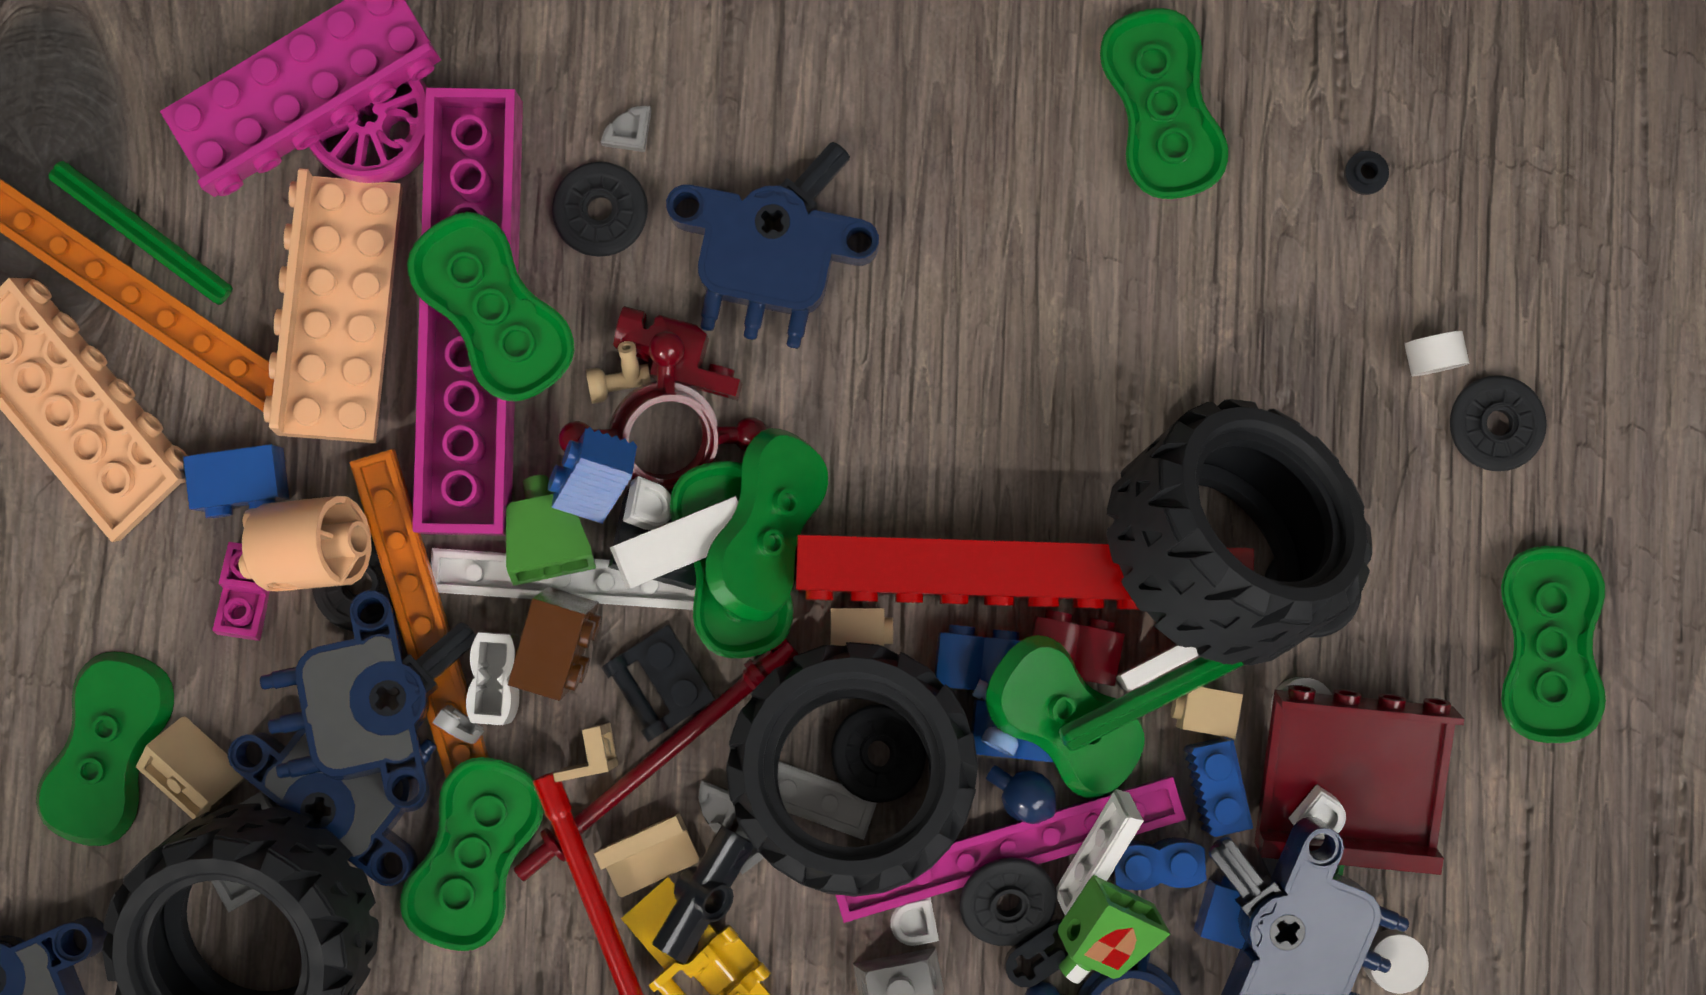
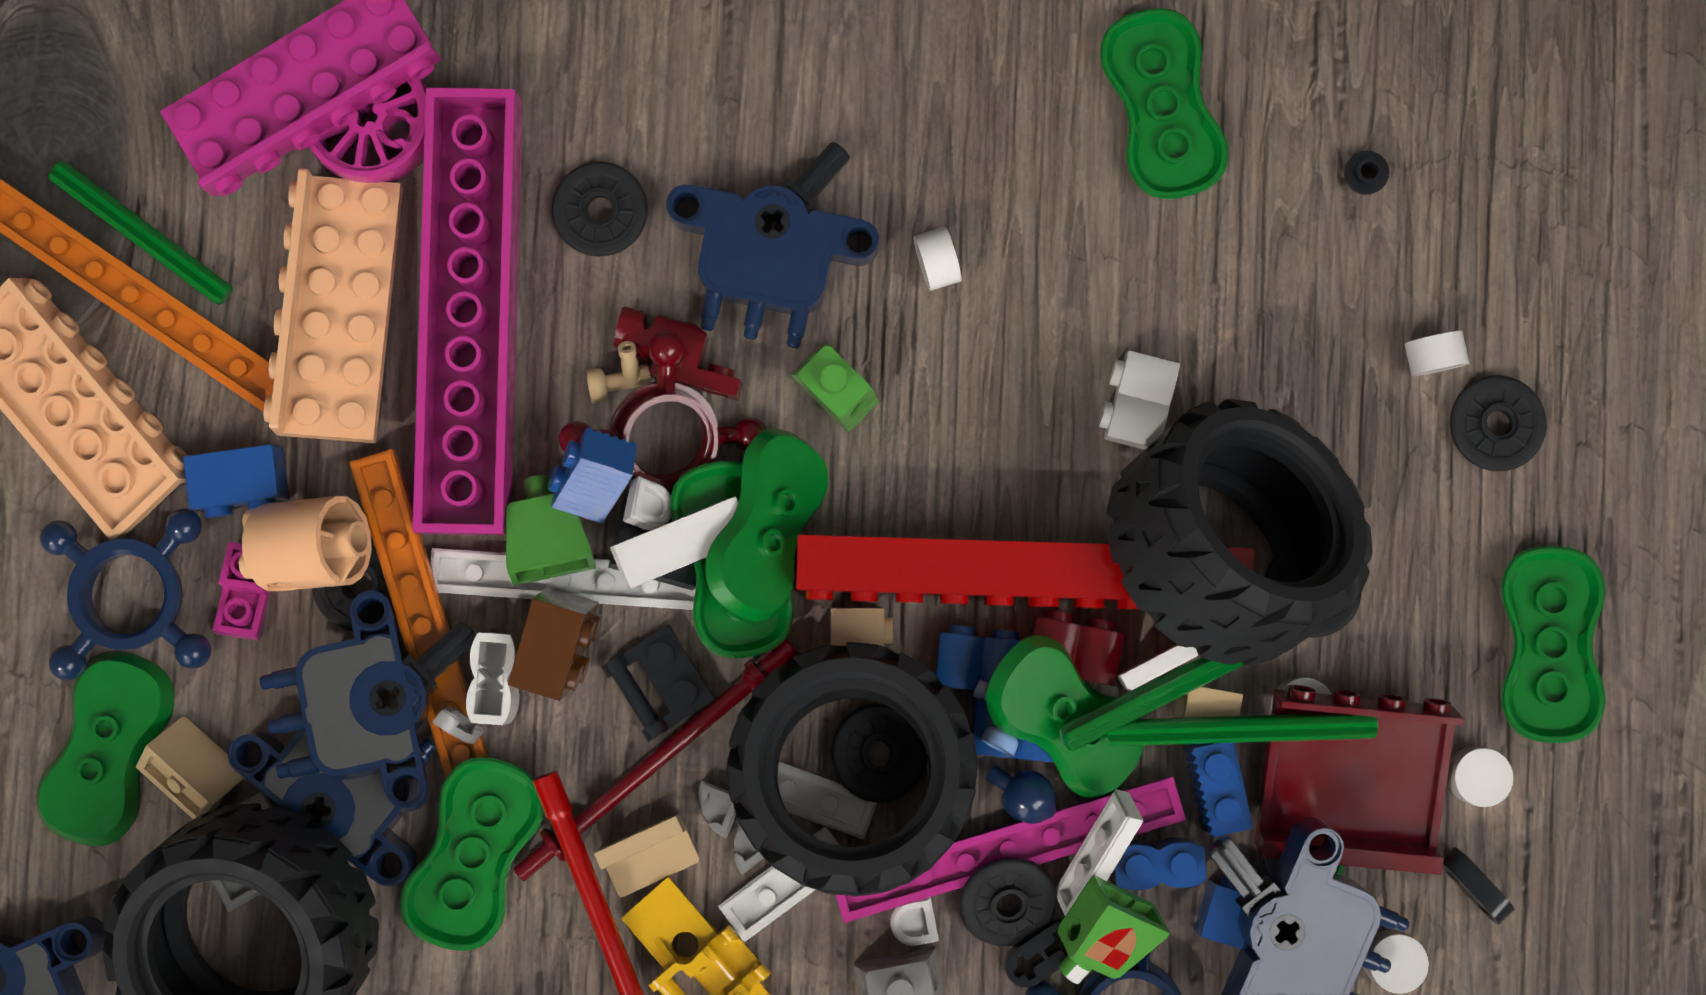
green plate [407,212,574,402] -> none
tan panel [553,722,619,782] -> none
light grey tile [601,106,652,152] -> none
black piece [652,825,754,964] -> none
white tile [1289,785,1346,840] -> none
none -> dark blue piece [40,508,211,681]
none -> white tile [718,826,841,942]
none -> bright green torso [790,343,879,433]
none -> white piece [913,227,962,291]
none -> white brick [1099,350,1180,450]
none -> green axle [1106,713,1378,746]
none -> black beam [1442,847,1515,925]
none -> white piece [1447,747,1513,807]

